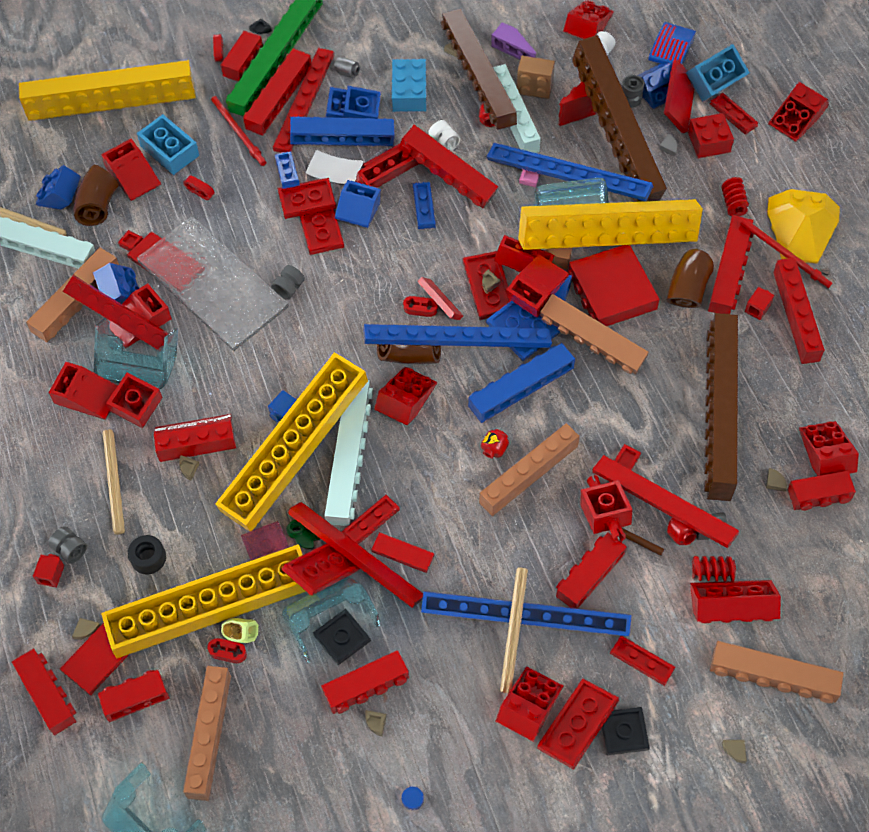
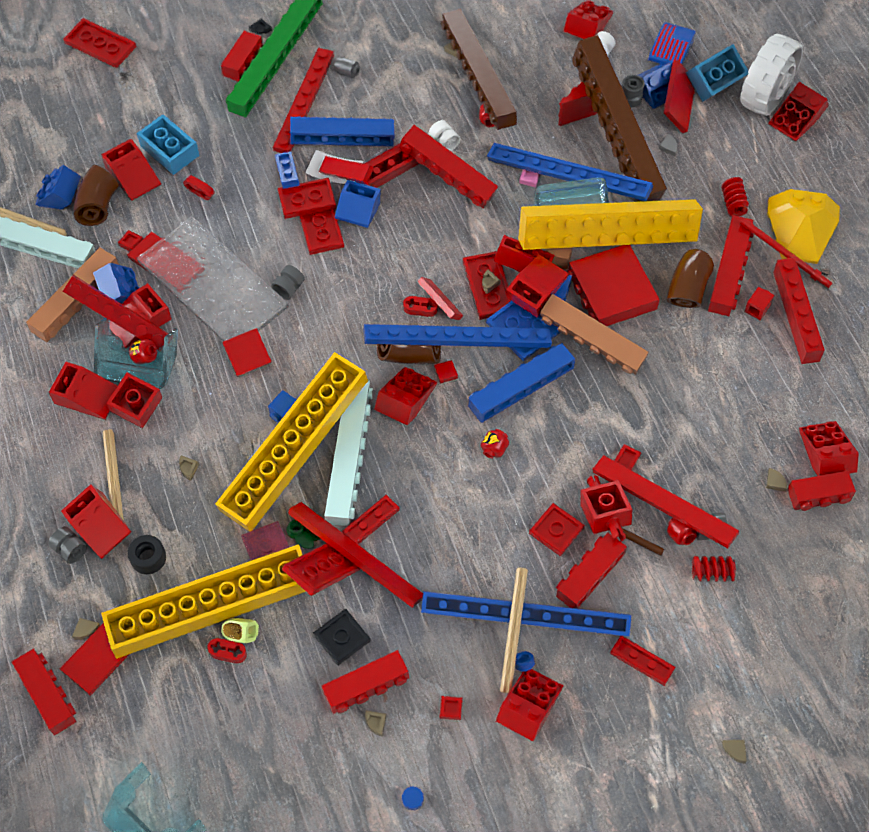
yellow brick [19,60,196,121] -> none
red brick [33,554,64,588] -> none
red brick [97,670,170,722] -> none
red slope [154,414,236,462] -> none
nougat brick [183,666,231,801] -> none
red bar [211,96,267,166] -> none
red beam [213,34,224,62] -> none
red brick [243,48,311,136] -> none
clear light blue windscreen [282,576,380,664] -> none
blue slope [325,86,381,119] -> none
red tile [371,532,435,573] -> none
dark azure brick [392,59,426,112] -> none
blue tile [413,182,436,229] -> none
nougat brick [479,423,580,516] -> none
medium lavender slope [491,22,536,59] -> none
light aqua brick [493,64,541,153] -> none
medium nougat brick [517,55,555,99] -> none
red tile [537,678,619,770] -> none
black tile [602,707,650,755] -> none
red brick [688,113,734,158] -> none
red slope [690,580,781,624] -> none
reddish brown brick [704,313,738,501] -> none
red tile [710,92,758,135] -> none
nougat brick [710,641,844,703] -> none
none -> red slope [61,484,132,559]
none -> red plate [63,18,137,68]
none -> red head [129,339,157,365]
none -> red tile [222,328,272,377]
none -> red tile [319,156,374,184]
none -> red tile [434,360,458,384]
none -> red tile [440,696,463,720]
none -> blue tile [515,651,535,672]
none -> red tile [529,503,585,557]
none -> white wheel [740,34,803,116]

